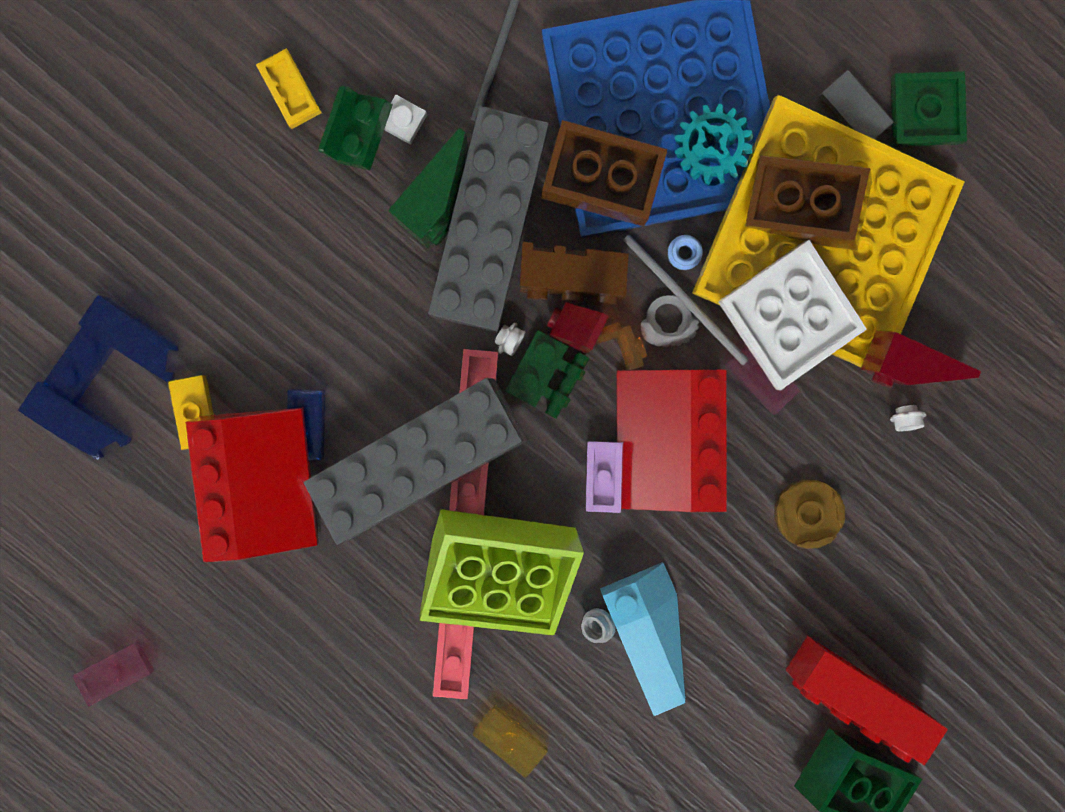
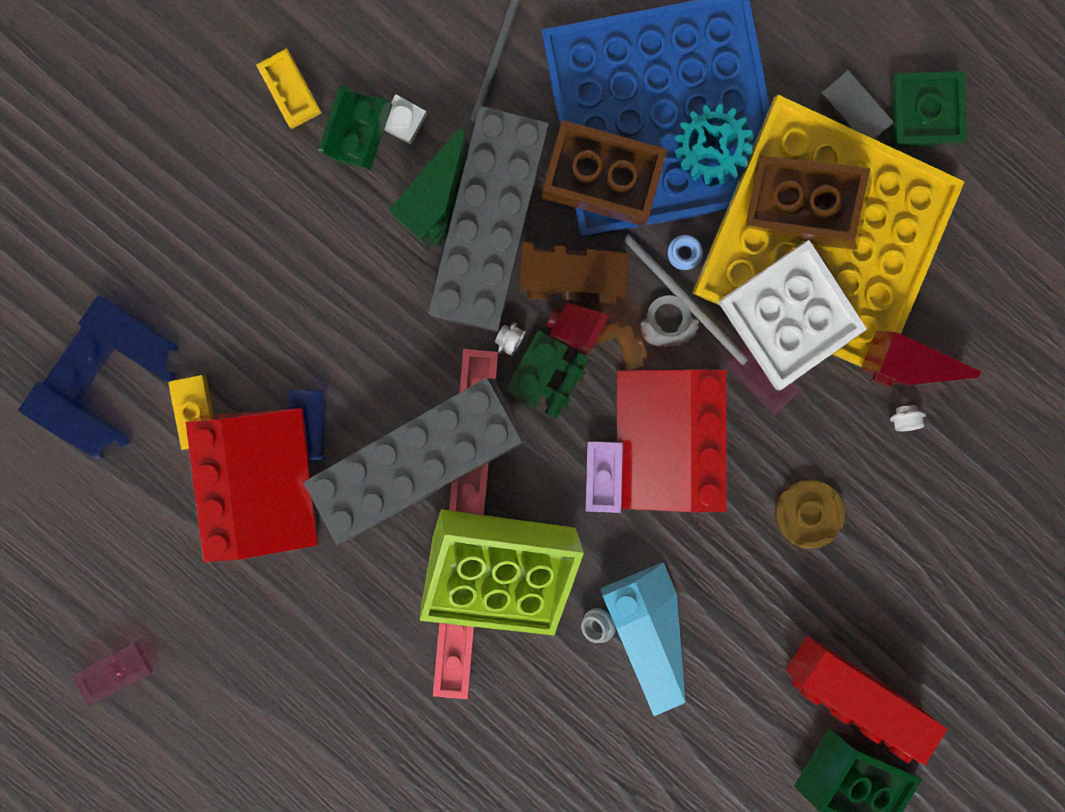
clear yellow plate [472,704,548,778] -> none

